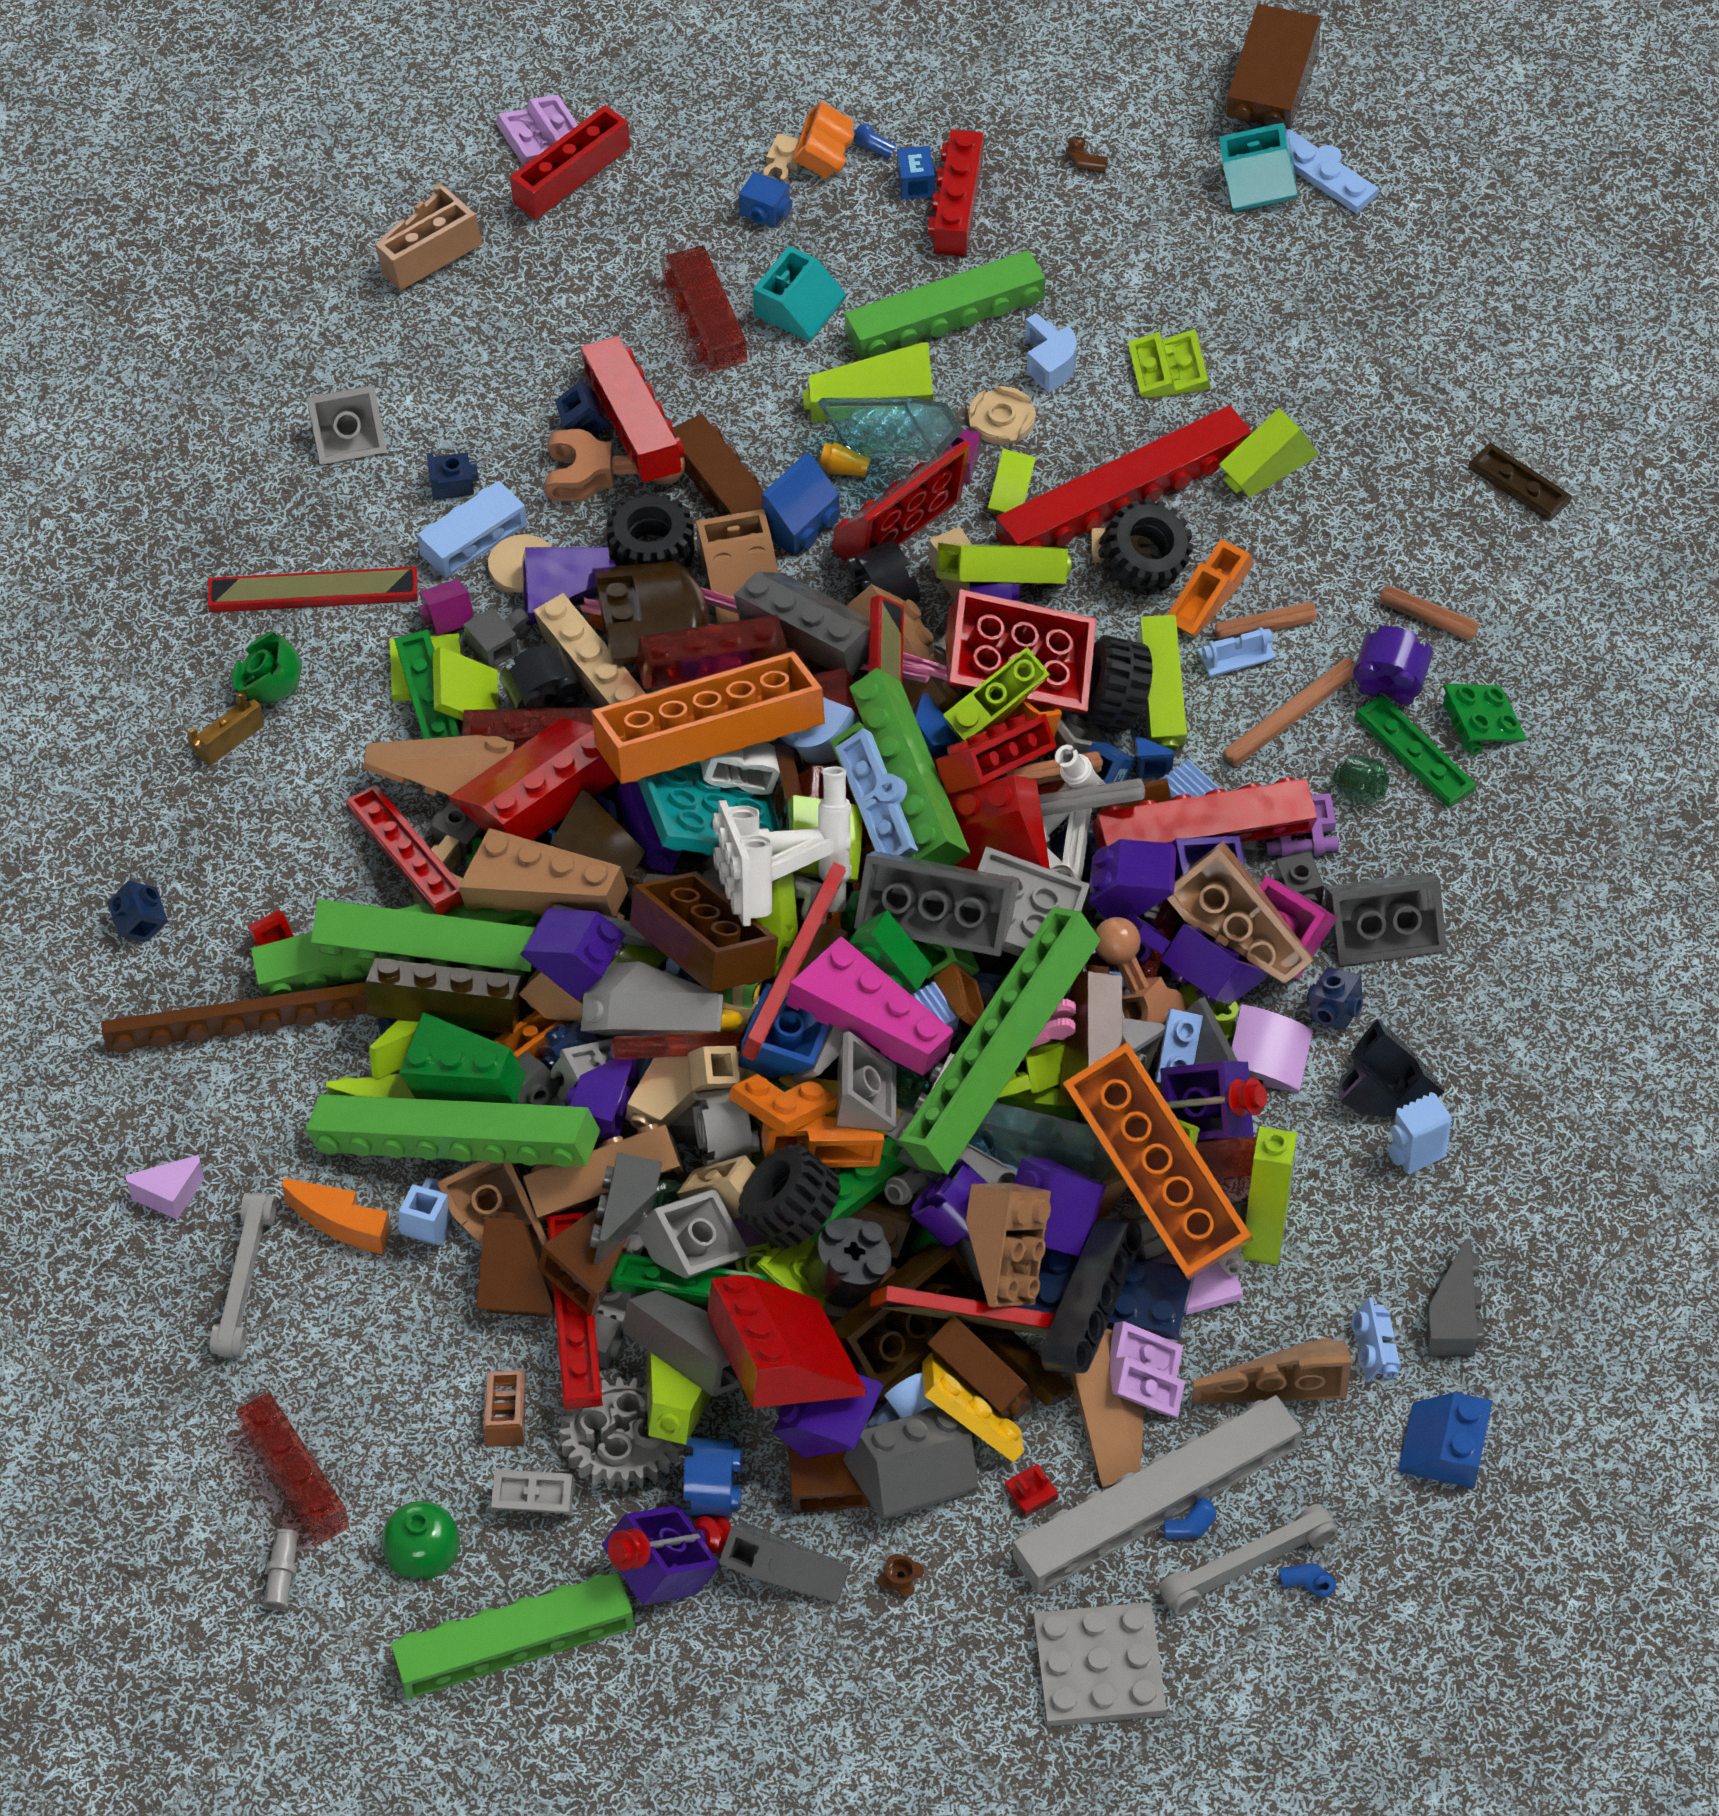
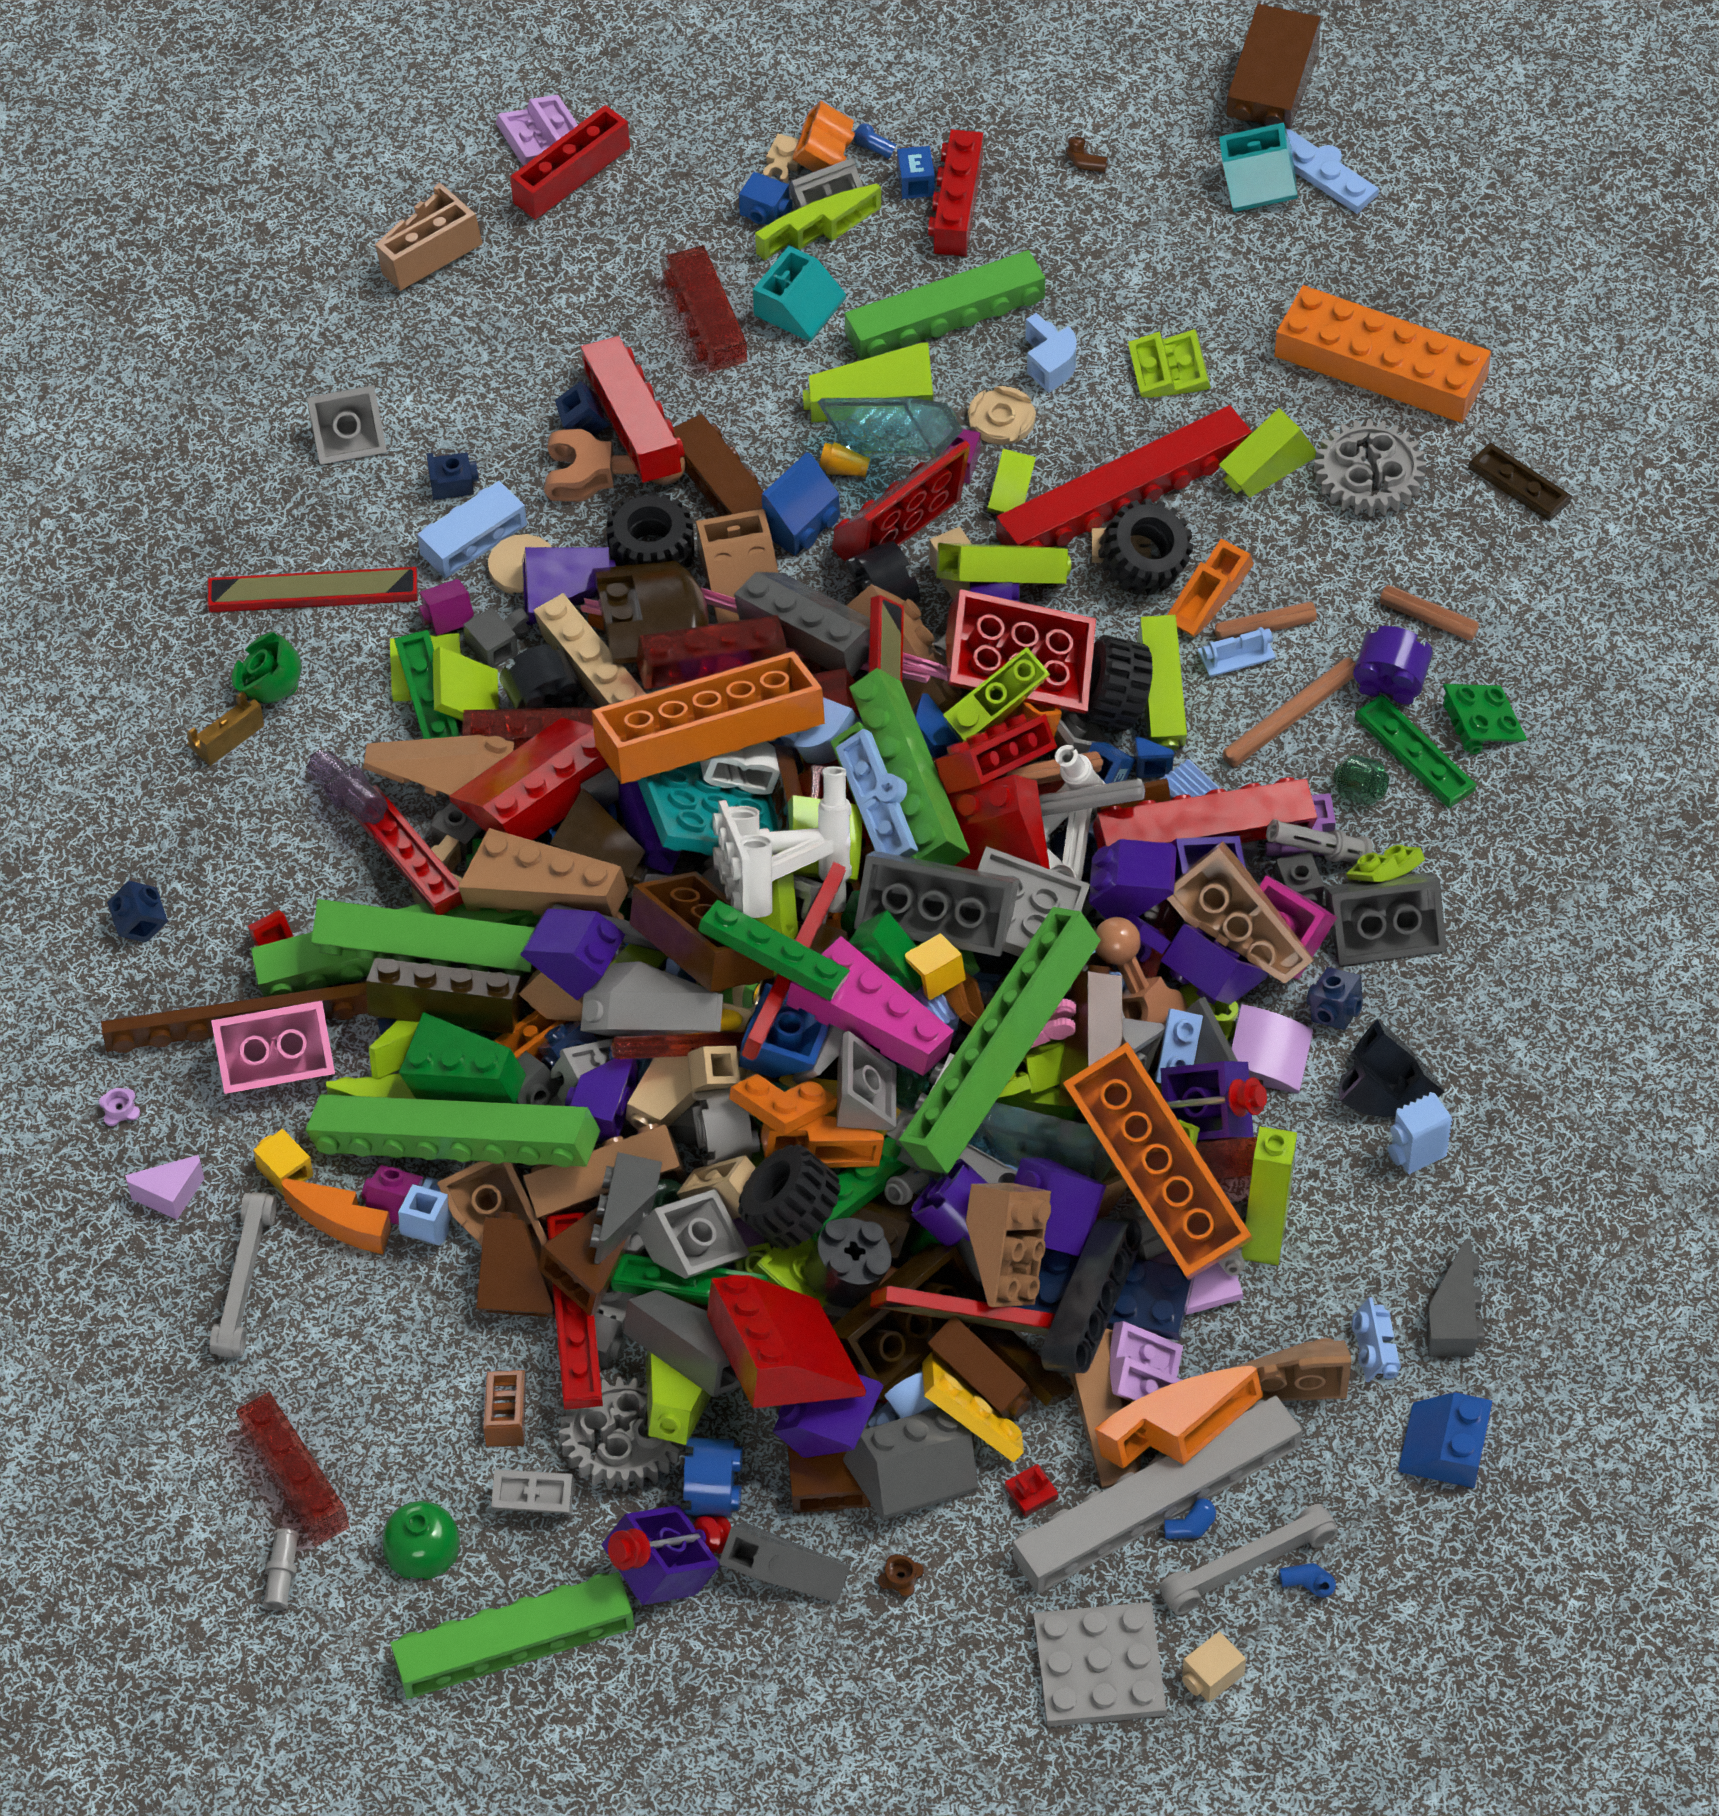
none -> lavender plate [99,1088,140,1126]
none -> bright pink brick [211,1001,335,1094]
none -> yellow brick [253,1128,314,1196]
none -> clear purple piece [306,749,388,825]
none -> magenta brick [362,1165,423,1225]
none -> dark grey tile [580,767,619,808]
none -> green plate [698,899,850,1001]
none -> lime slope [755,183,881,261]
none -> light grey hinge [789,158,863,209]
none -> yellow panel [905,933,966,1000]
none -> orange slope [1095,1366,1263,1469]
none -> tan brick [1182,1631,1246,1703]
none -> light grey pin [1266,819,1373,866]
none -> orange brick [1274,285,1491,423]
none -> light grey gear [1314,419,1426,517]
none -> lime slope [1346,844,1425,882]

